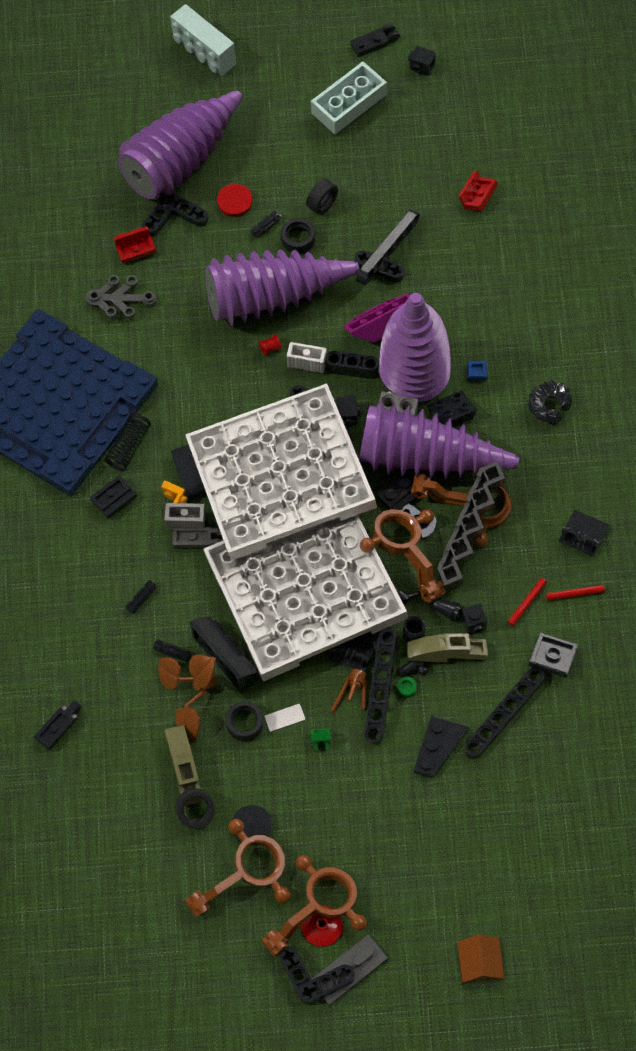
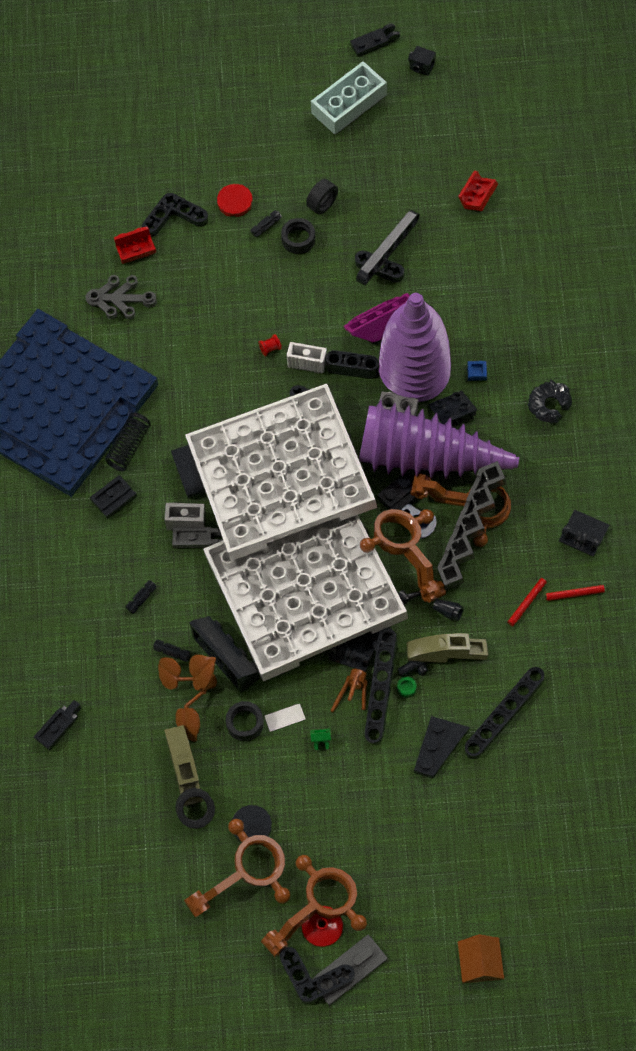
medium lavender cone [118,91,243,200] -> none
light orange bracket [161,481,188,503] -> none
light aqua brick [171,4,236,76] -> none
medium lavender cone [205,249,359,326] -> none
black brick [337,396,361,426] -> none
black piece [403,616,426,642] -> none
black brick [462,603,487,635] -> none
tile [529,633,578,678] -> none

